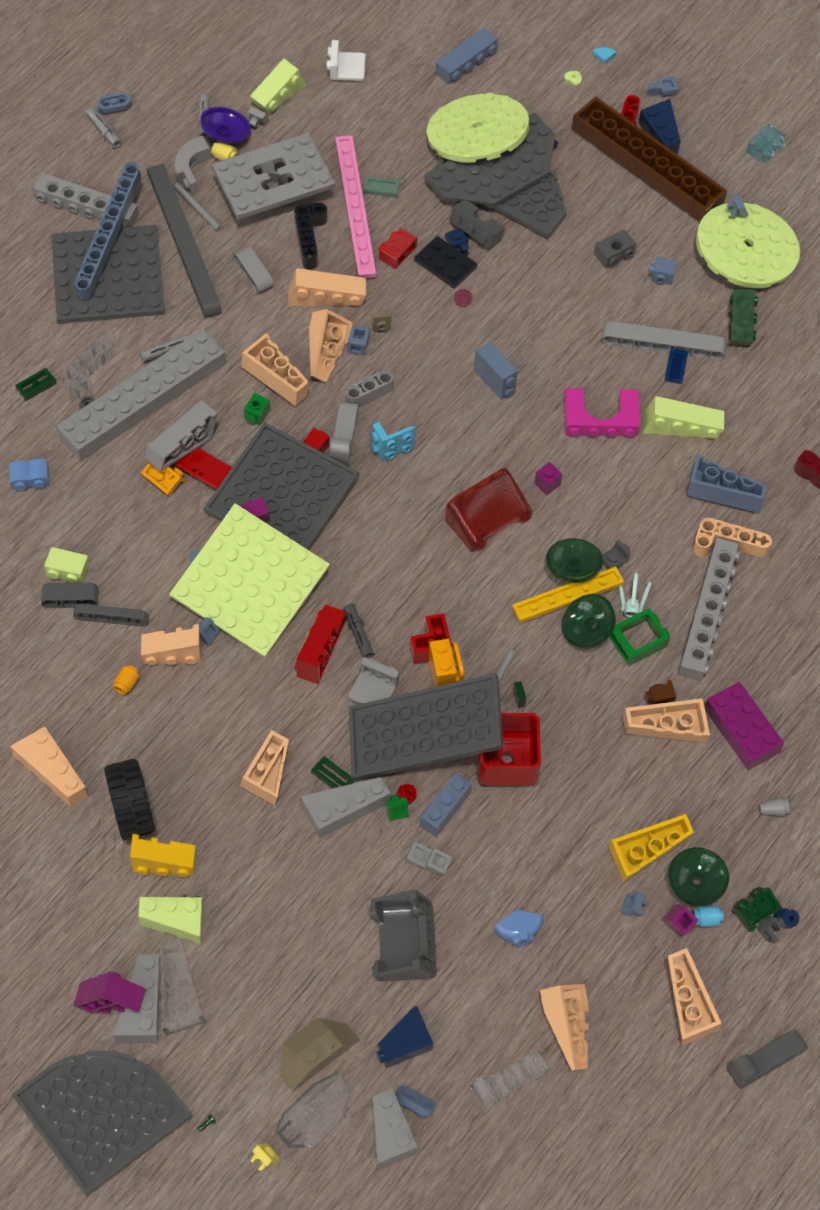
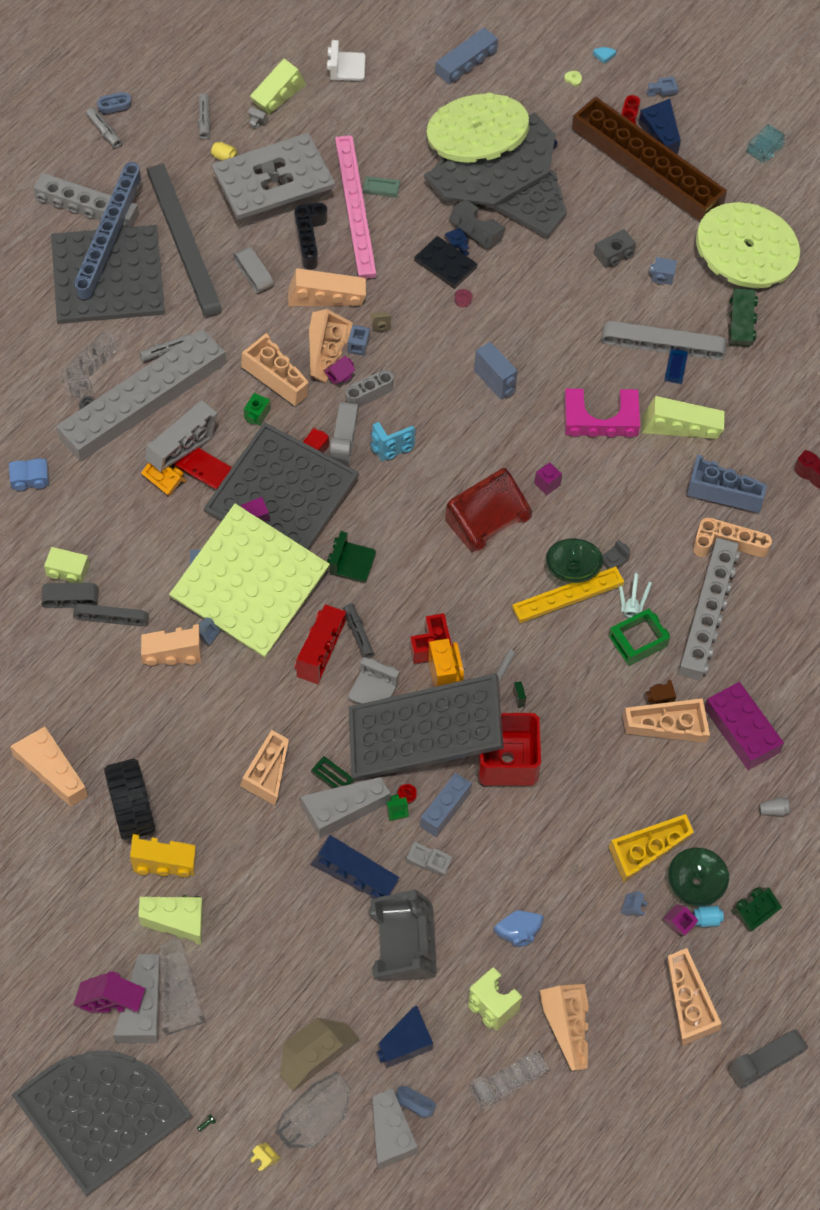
dark green tile [15,368,57,401] -> none
light orange brick [112,665,140,695] -> none
light grey bar [173,183,222,231] -> none
light grey arch [175,136,210,195] -> none
dark purple dish [200,107,251,144] -> none
red brick [379,227,417,269] -> none
clear green dish [562,594,616,649] -> none
sand blue tile [726,193,749,218] -> none
leg [759,908,799,942] -> none
none -> dark blue wedge [310,835,399,899]
none -> magenta brick [323,355,356,385]
none -> dark green bracket [327,531,376,582]
none -> yellowish green piece [468,967,522,1031]

